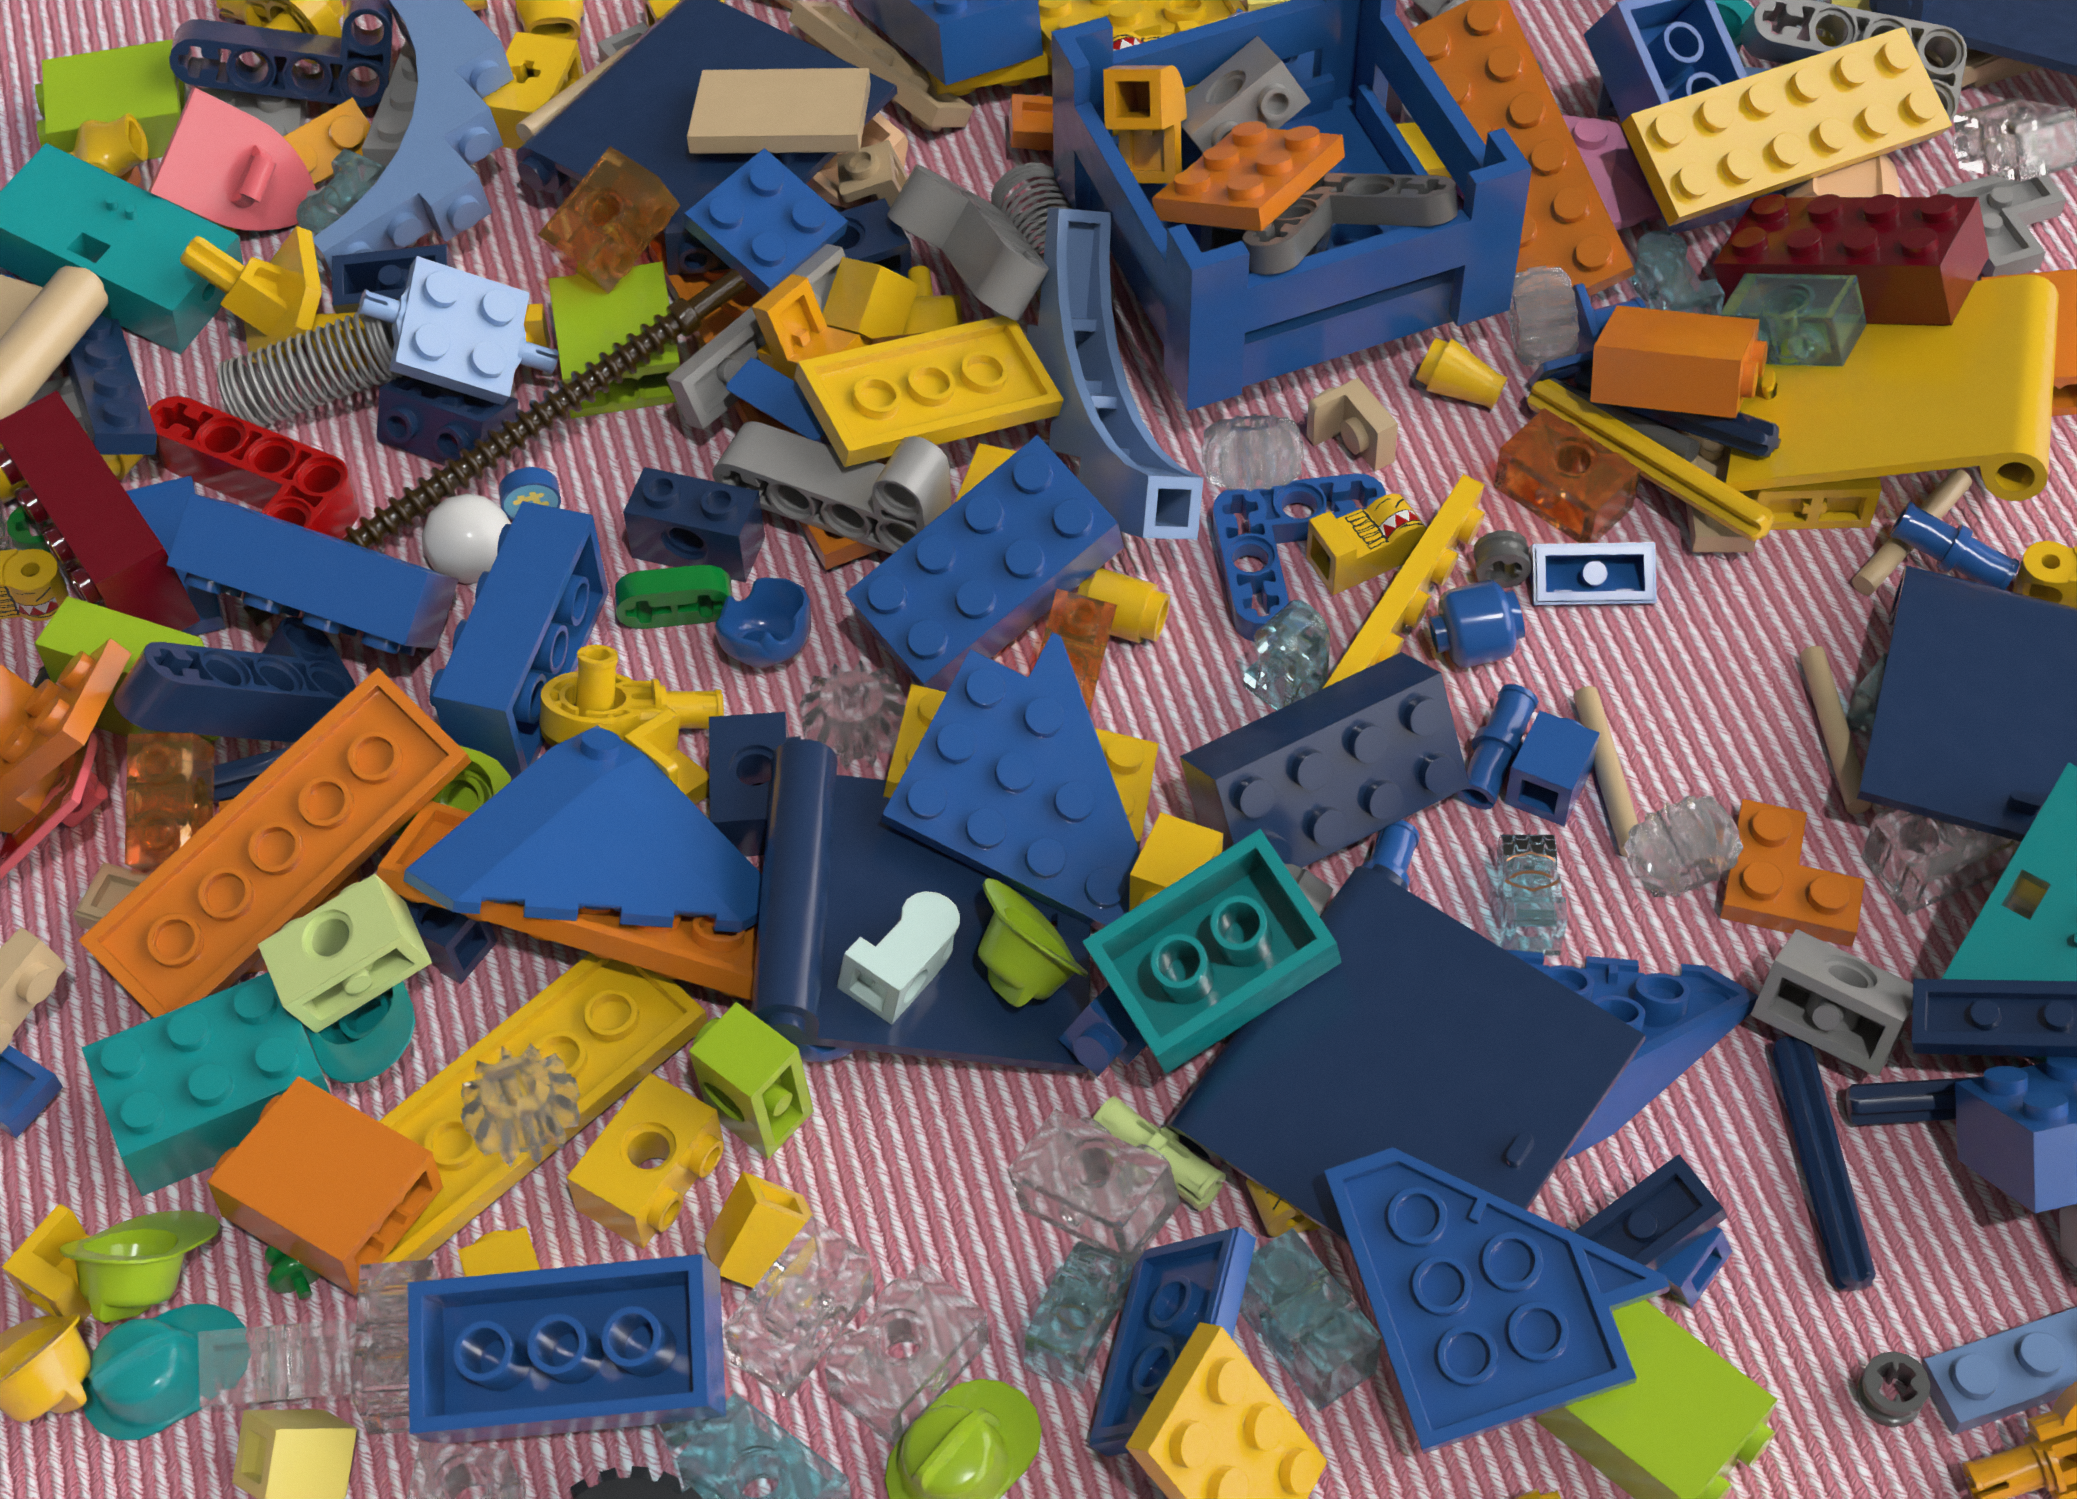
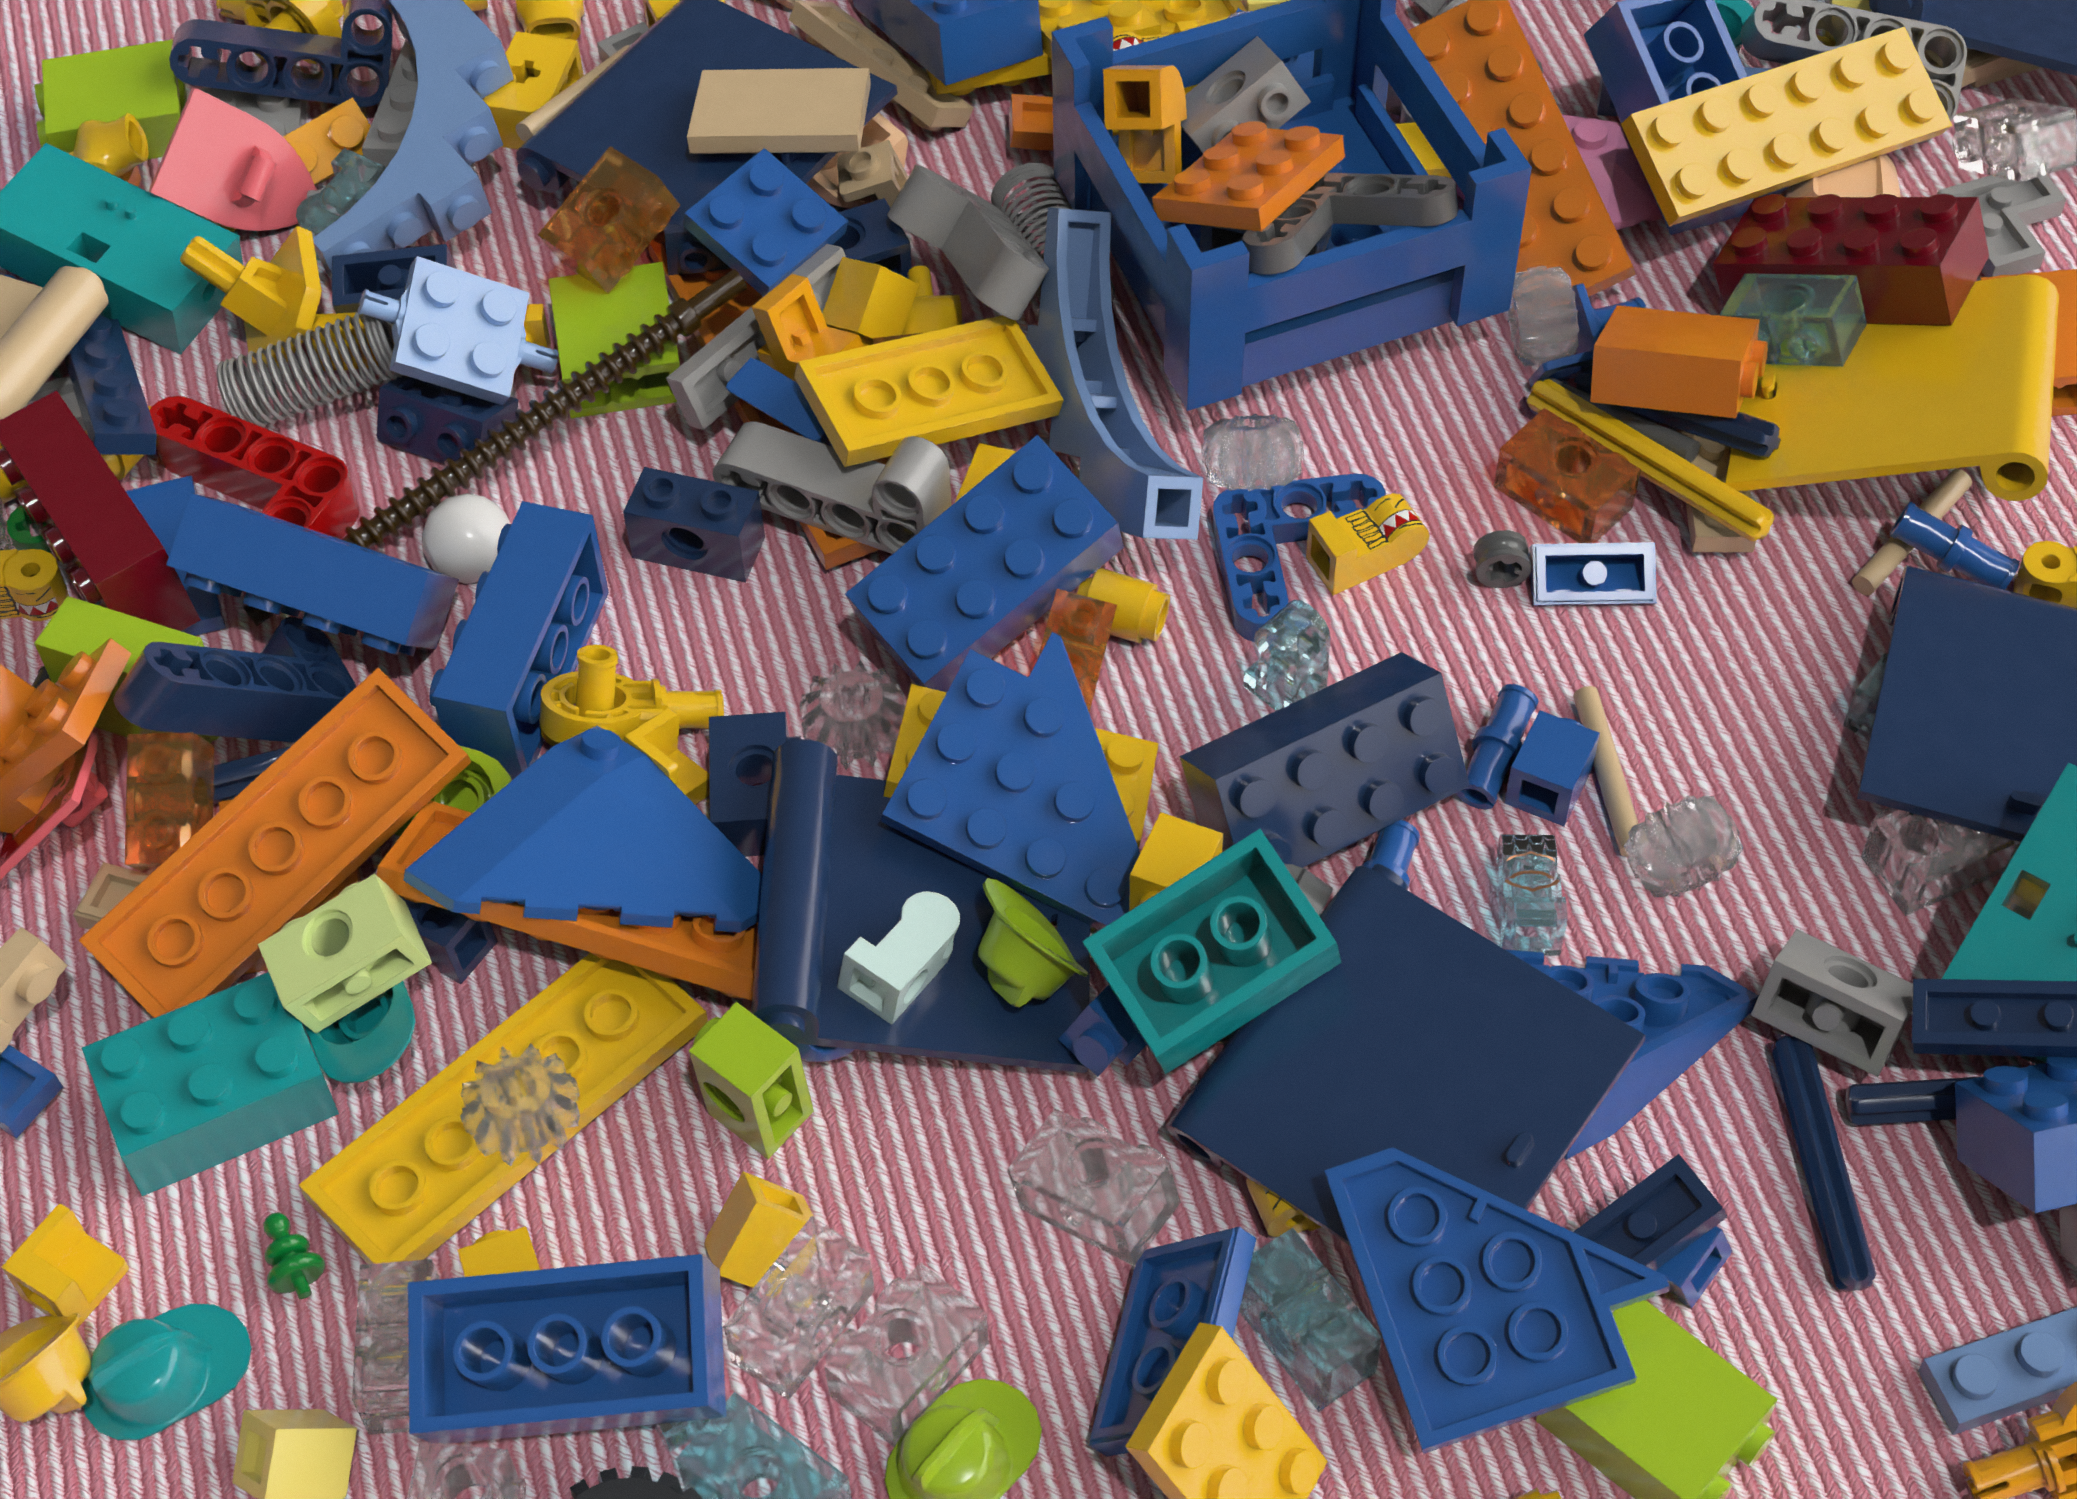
lime piece [60,1210,220,1323] -> none
clear brick [198,1319,361,1413] -> none
orange brick [207,1076,443,1295] -> none
tile [498,467,561,520] -> none
yellow brick [566,1072,724,1249] -> none
green beam [615,565,732,629] -> none
blue hair [715,577,811,668] -> none
clear light blue leg [1024,1241,1133,1393] -> none
yellowish green pin [1089,1096,1226,1211] -> none
tan bracket [1306,377,1398,471] -> none
yellow plate [1323,474,1485,689] -> none
yellow cone [1416,337,1508,409] -> none
blue head [1428,580,1525,668] -> none
clear light blue leg [1631,230,1725,316] -> none
orange plate [1720,799,1865,947] -> none
yellow hinge [1750,477,1882,530] -> none
tan bar [1800,646,1872,814] -> none
dark grey bush [1857,1351,1931,1427] -> none

